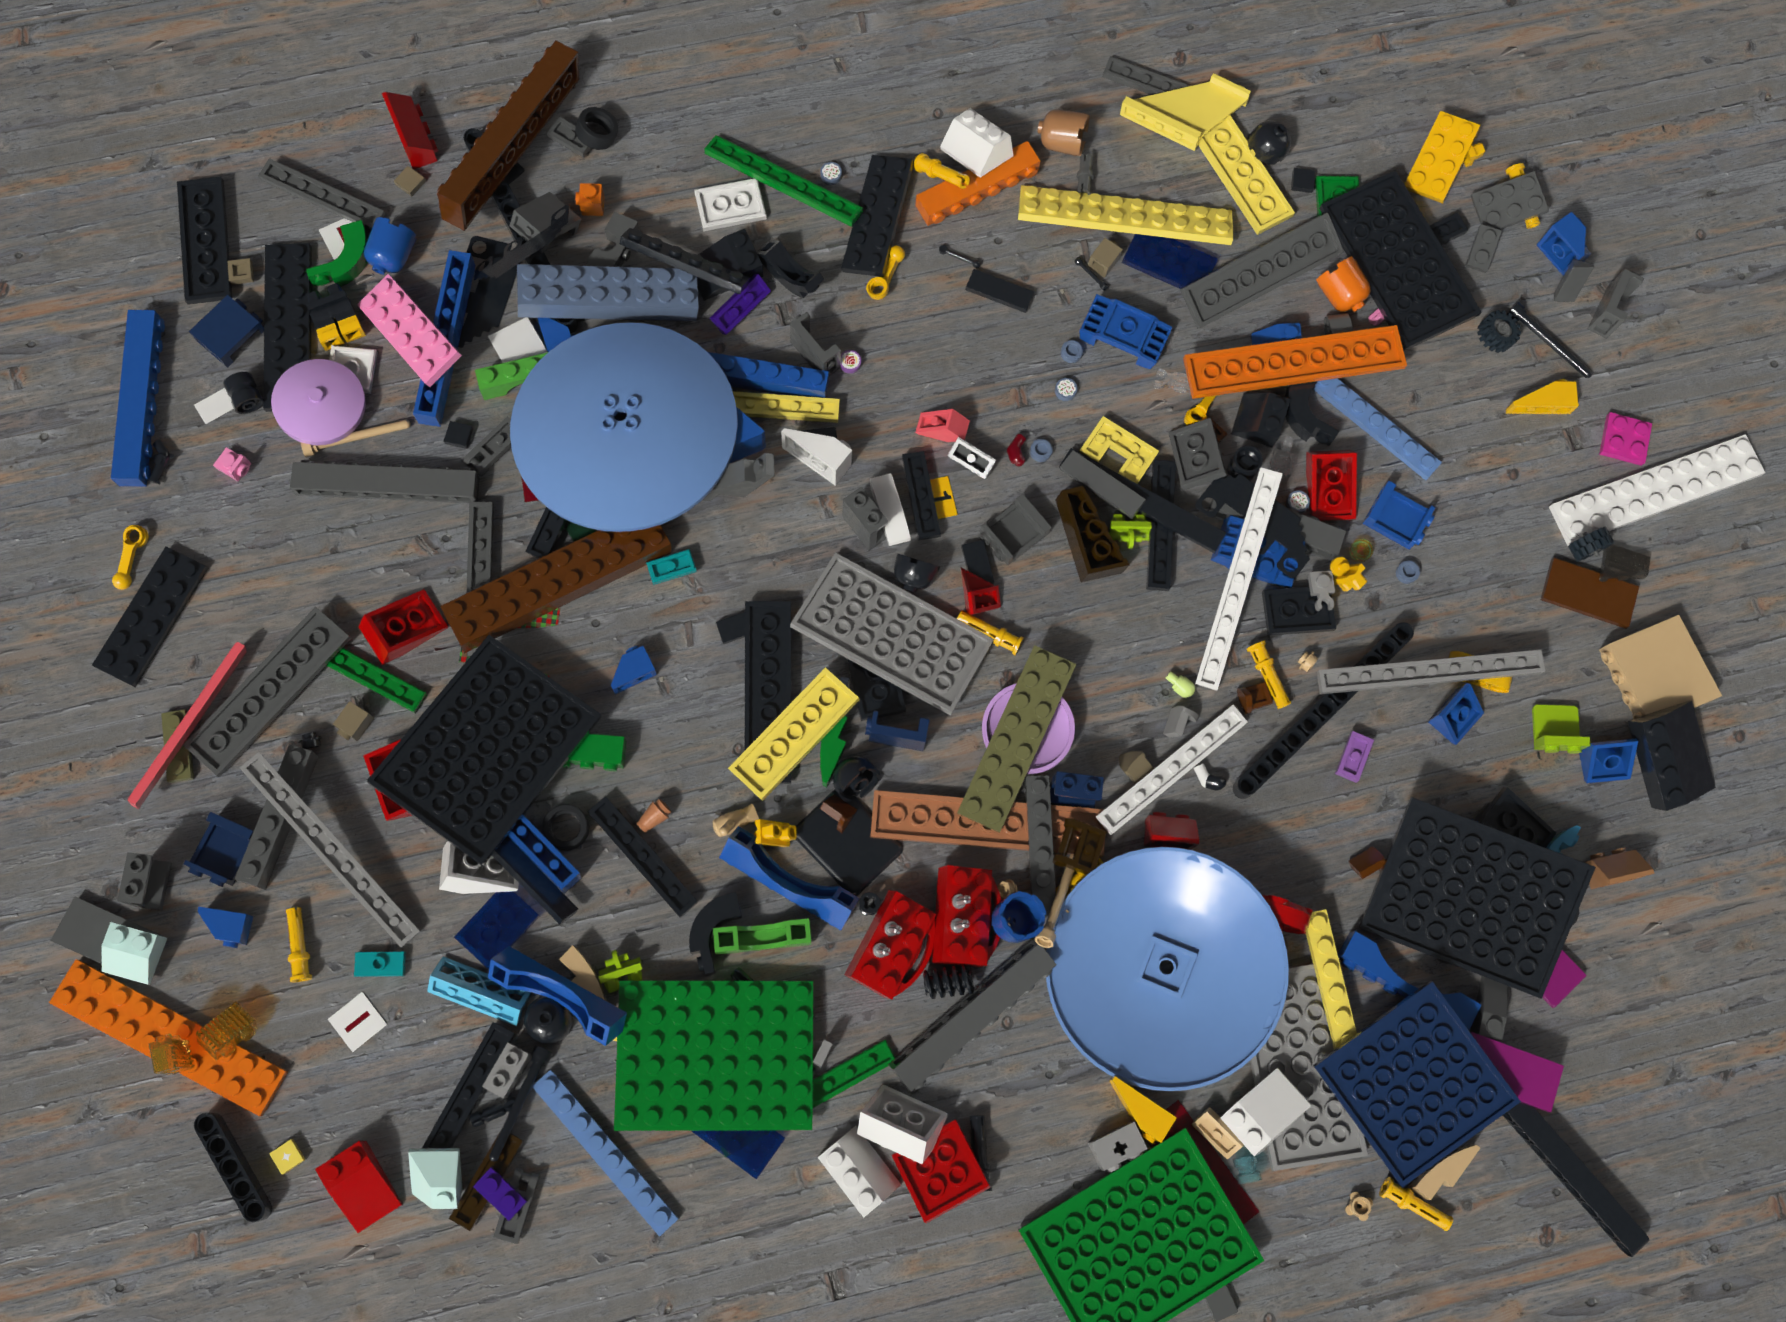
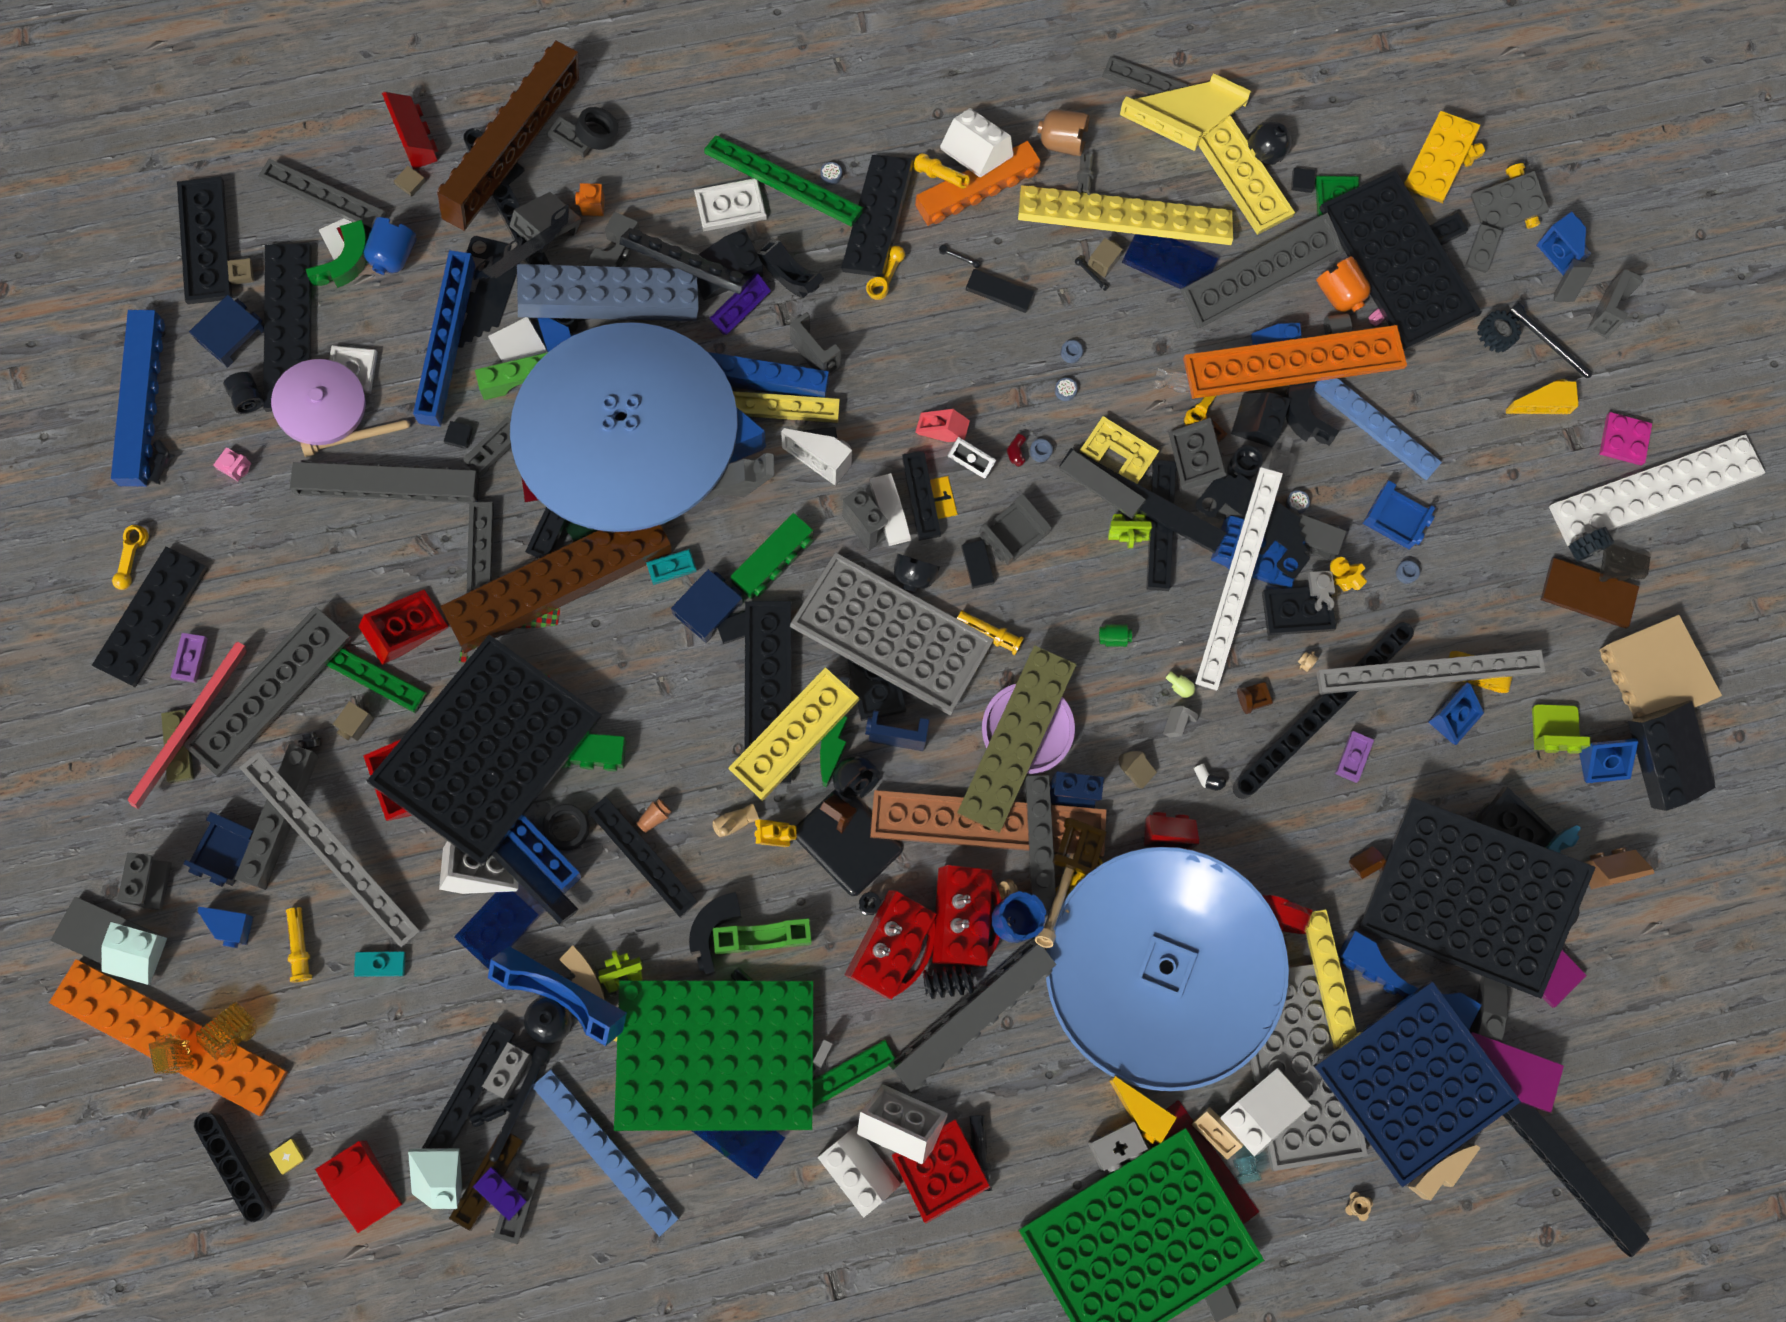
white sticker [194,388,234,424] -> none
hips [306,283,366,351] -> none
white sticker [328,992,387,1052] -> none
bright pink plate [357,274,462,387] -> none
medium azure fence [427,957,531,1026] -> none
blue slope [611,646,657,695] -> none
blue arch [719,826,860,930] -> none
tile [840,350,861,373] -> none
red slope [961,567,1001,615] -> none
dark brown wedge [1055,486,1130,582] -> none
blue plate [1079,294,1172,369] -> none
white plate [1096,705,1248,835] -> none
yellow pin [1246,640,1292,709] -> none
red slope [1306,450,1357,521] -> none
clear yellow tile [1349,539,1373,562] -> none
yellow pin [1379,1177,1453,1231] -> none
none -> medium lavender plate [171,633,208,683]
none -> dark blue panel [671,569,743,643]
none -> green brick [731,513,813,600]
none -> green brick [1099,624,1132,647]

